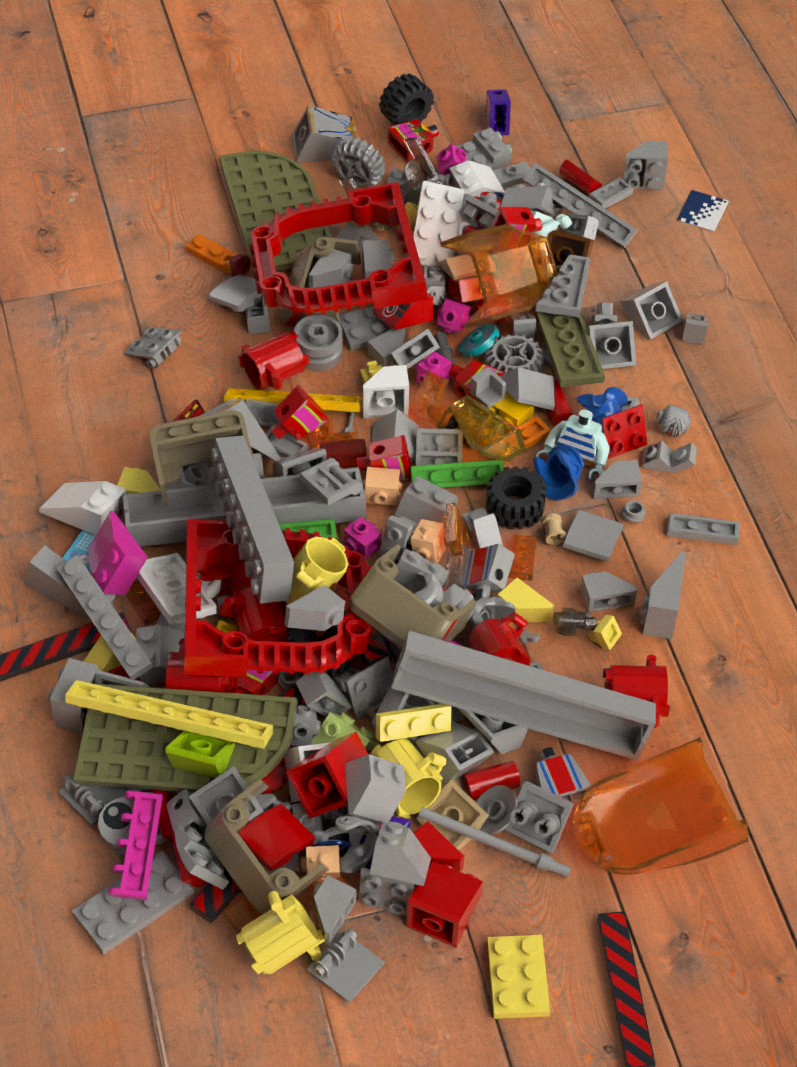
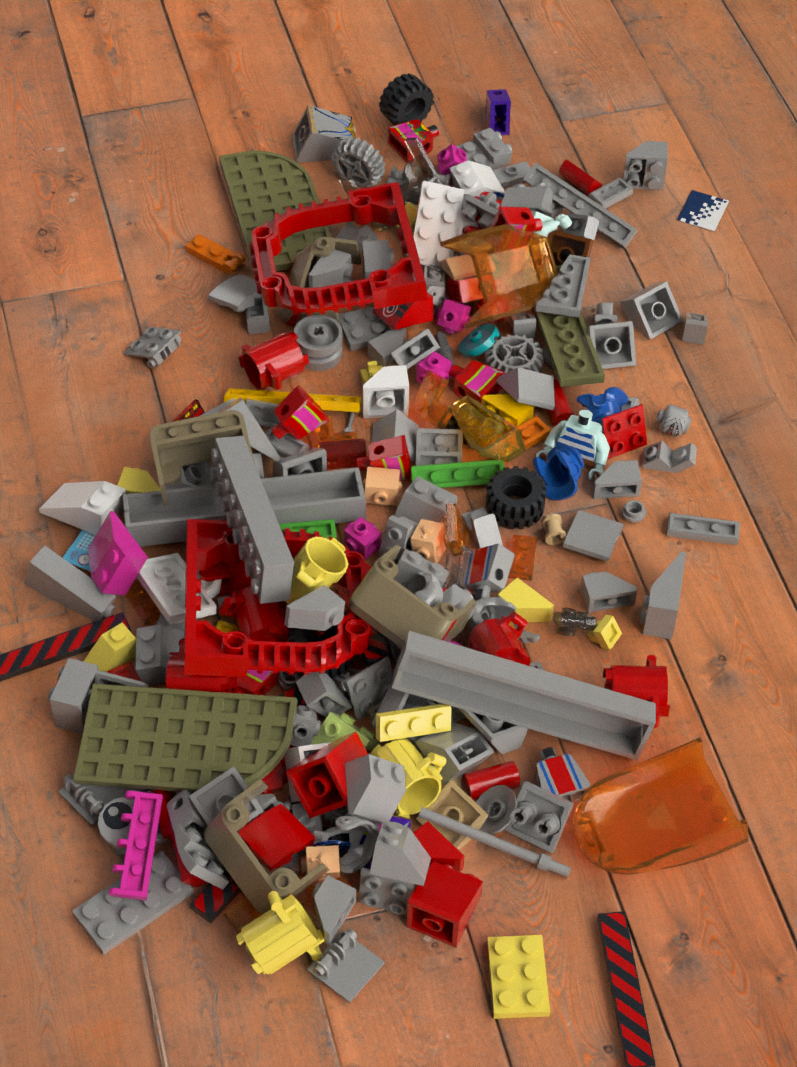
light grey plate [56,555,154,680] -> none
light yellow plate [65,680,273,749] -> none
lime slope [166,730,235,778] -> none
dark red tile [229,254,251,277] -> none
light grey plate [300,458,363,505] -> none
light grey panel [470,367,506,408] -> none

